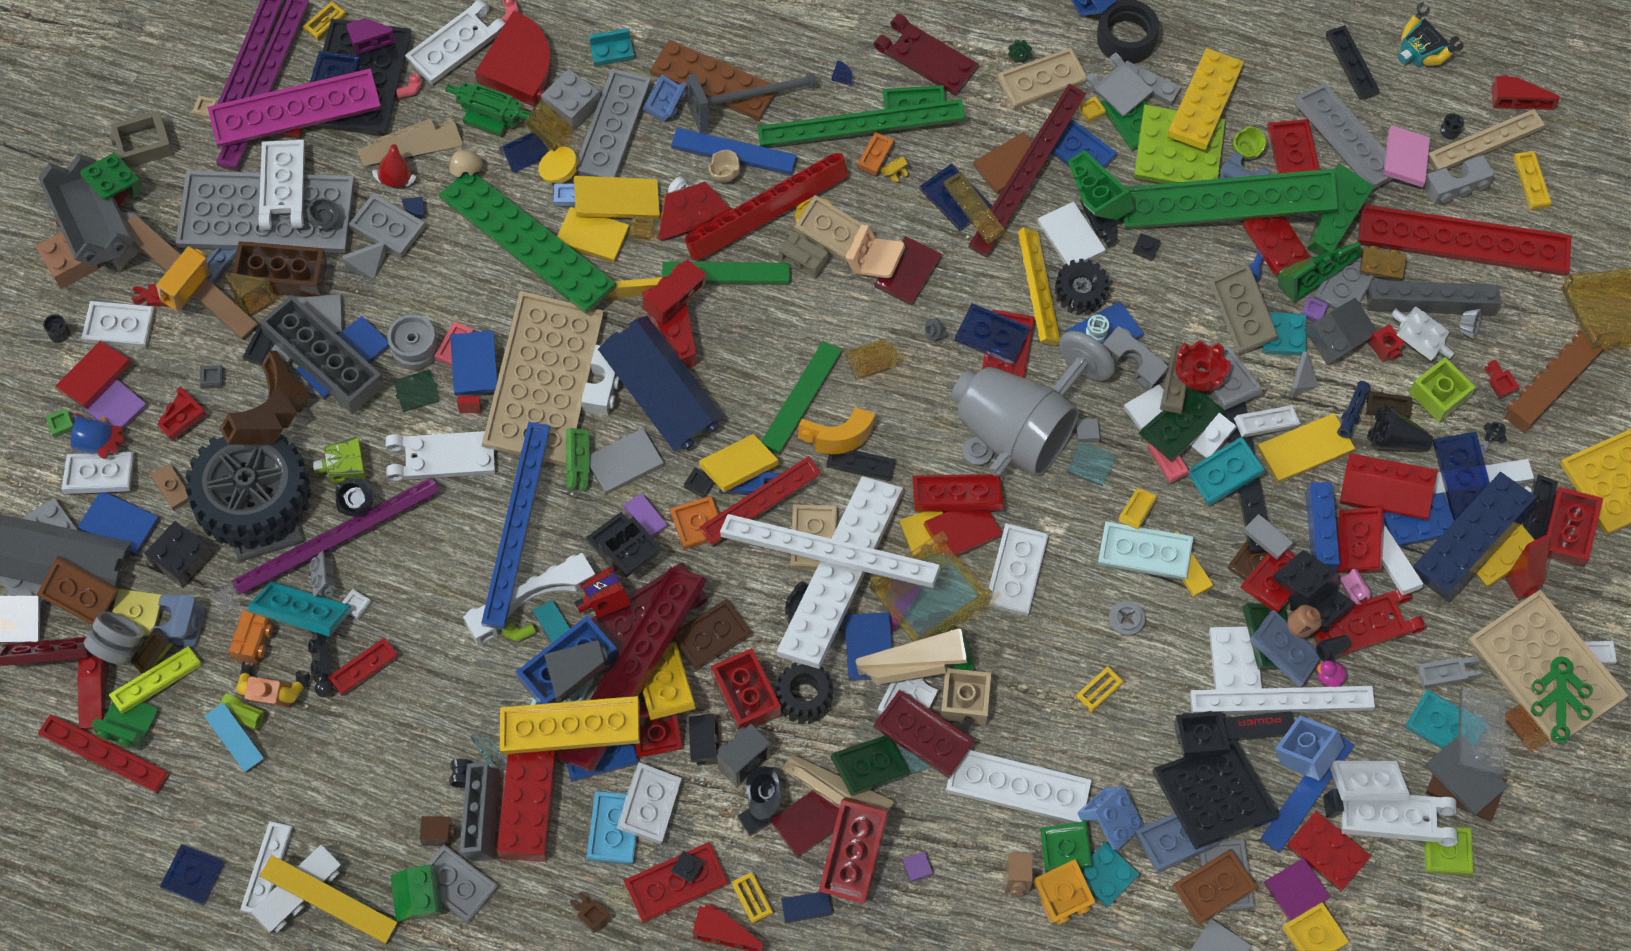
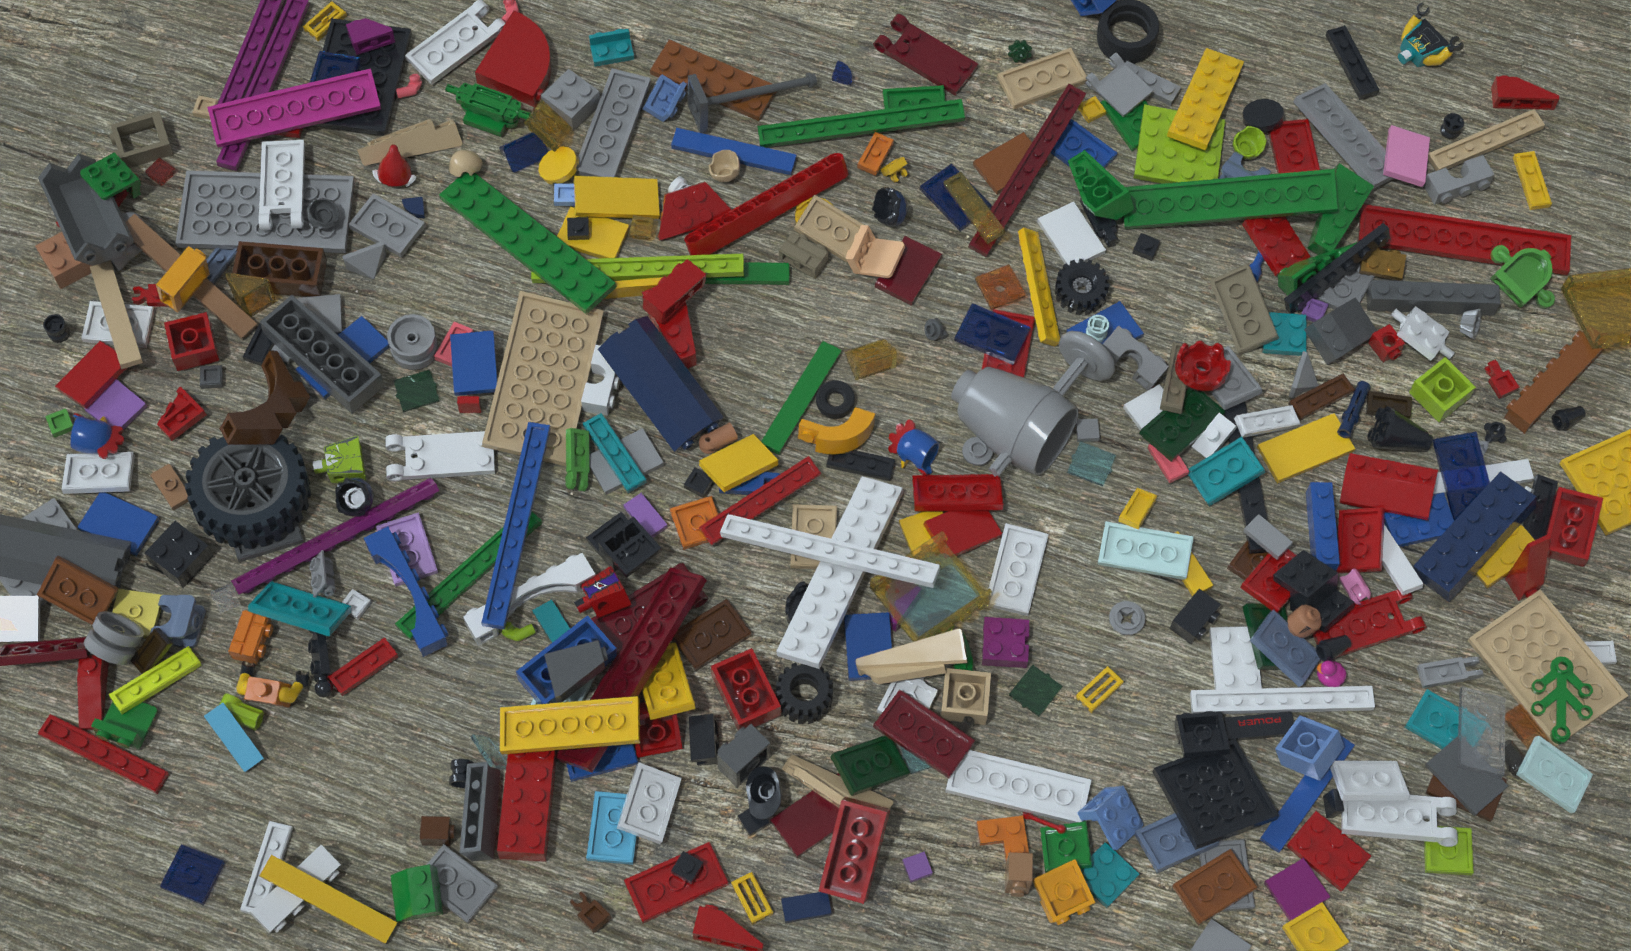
none -> tan tile [90,261,143,369]
none -> clear red tile [145,157,176,186]
none -> red brick [164,312,220,371]
none -> blue arch [364,526,449,657]
none -> lavender tile [376,512,438,587]
none -> green tile [395,511,542,641]
none -> lime plate [531,254,744,283]
none -> black plate [567,217,589,240]
none -> teal tile [583,413,647,493]
none -> nougat piece [699,422,738,454]
none -> black tyre [816,380,855,419]
none -> black hair [872,187,909,227]
none -> blue piece [888,419,940,476]
none -> clear orange piece [975,264,1026,310]
none -> orange plate [976,816,1029,861]
none -> magenta piece [982,617,1030,668]
none -> clear green piece [1009,665,1063,717]
none -> red hinge [1022,812,1066,834]
none -> black brick [1170,589,1221,645]
none -> black tile [1242,99,1284,132]
none -> black plate [1284,223,1390,314]
none -> reddish brown tile [1288,373,1355,421]
none -> bright green piece [1490,245,1555,309]
none -> clear smoke cone [1500,740,1525,776]
none -> light aqua tile [1516,736,1593,813]
none -> black cone [1552,406,1586,430]

